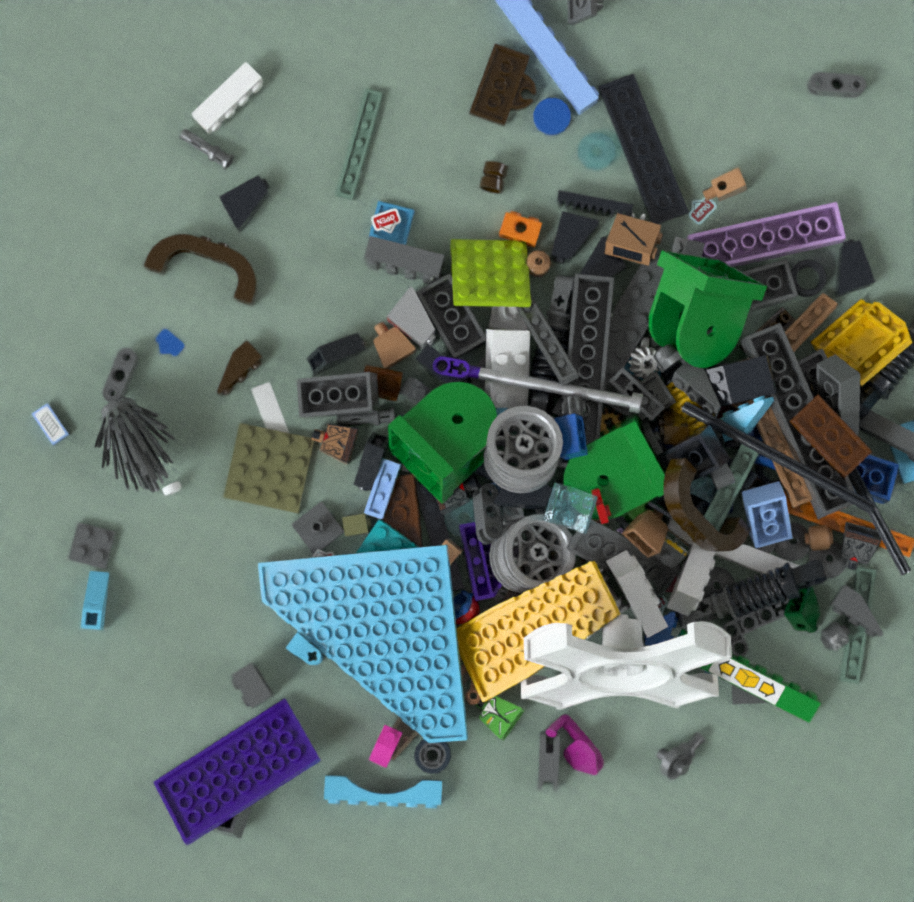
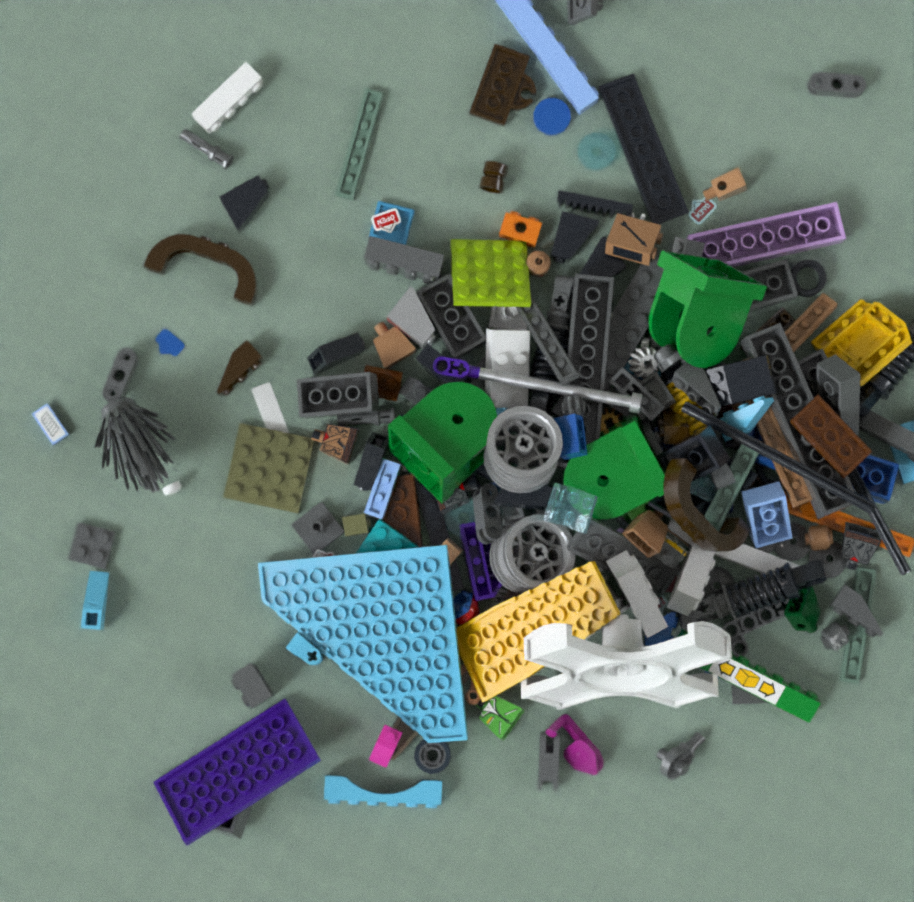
red plate [591,488,611,524] -> none
black slope [835,239,875,298] -> none

